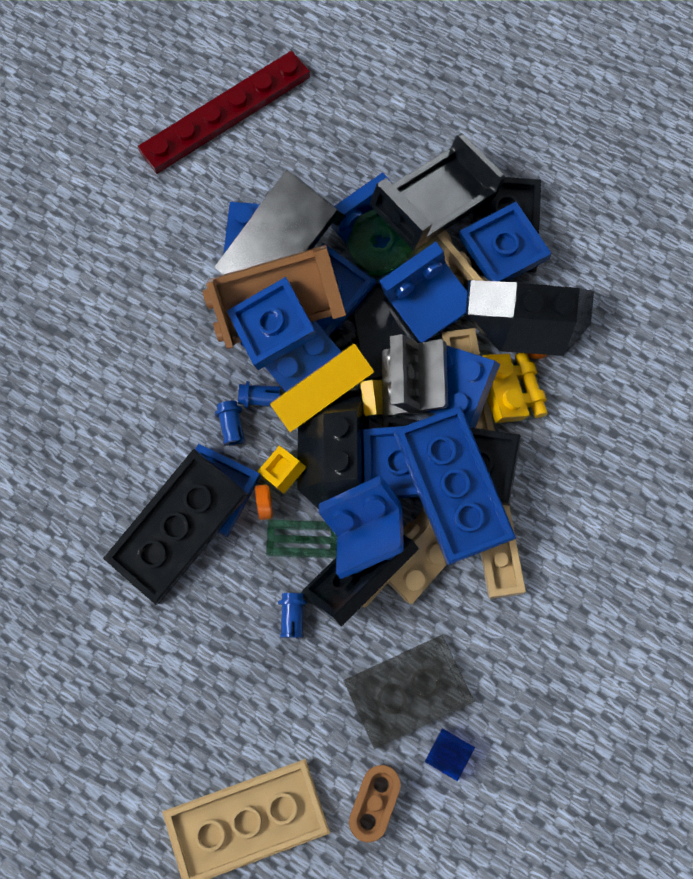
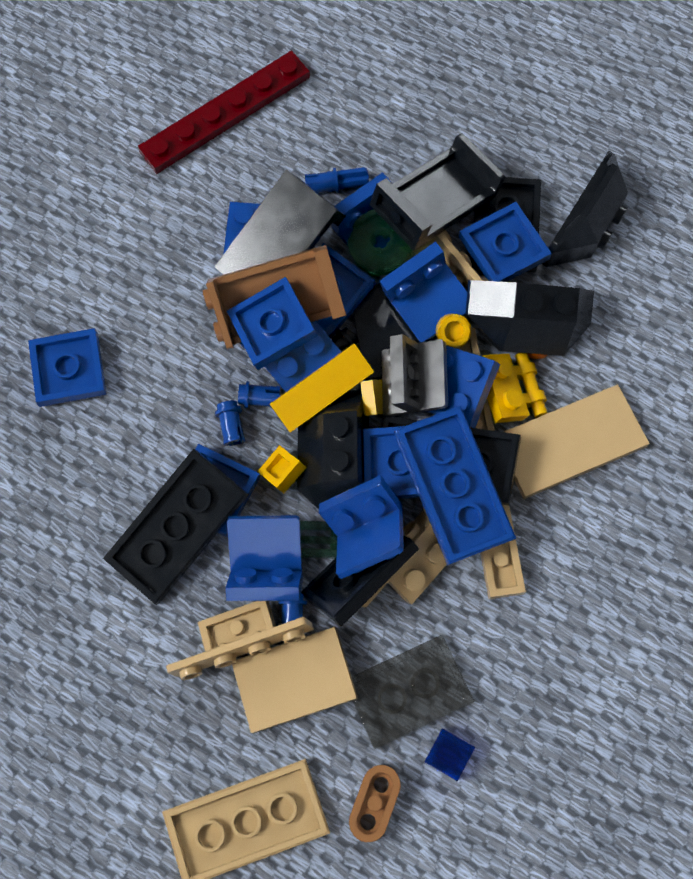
orange tile [255,484,274,520] -> none
none -> blue plate [28,328,107,407]
none -> tan bracket [166,601,314,680]
none -> blue bracket [225,515,303,601]
none -> tan tile [232,627,358,733]
none -> blue axle [304,167,369,194]
none -> yellow tile [436,313,471,348]
none -> tan tile [504,384,650,499]
none -> black wedge [542,151,628,267]

